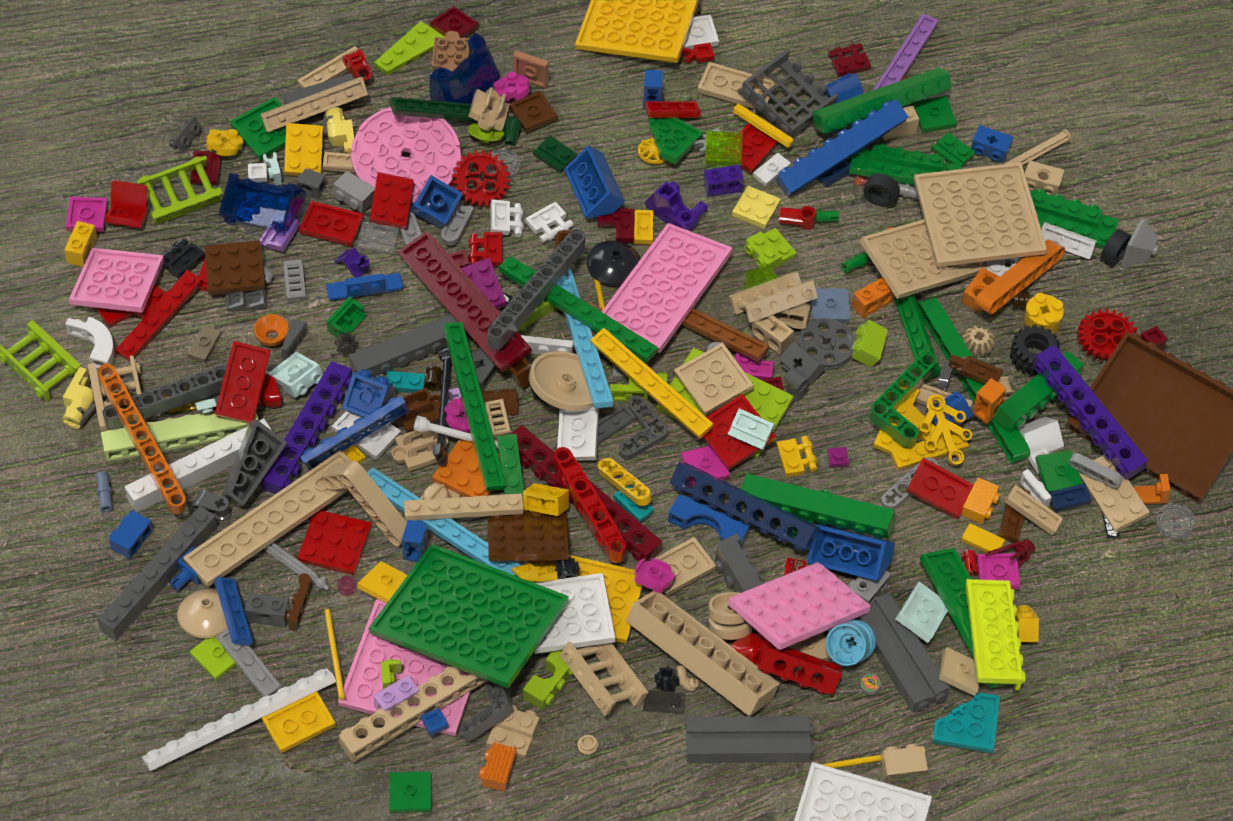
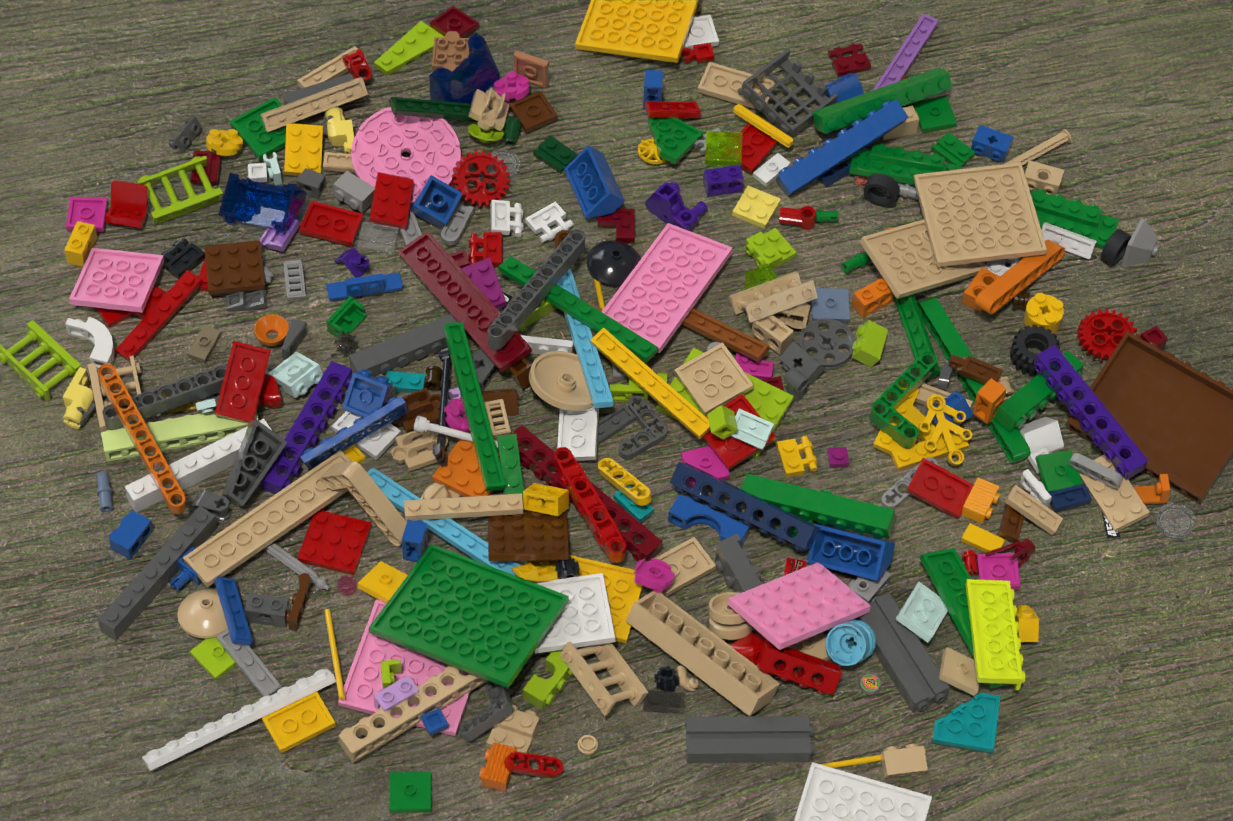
yellow plate [634,210,653,244] -> none
tan gear [963,325,995,357] -> none
none -> red beam [504,751,563,778]
none -> lime brick [707,405,738,440]

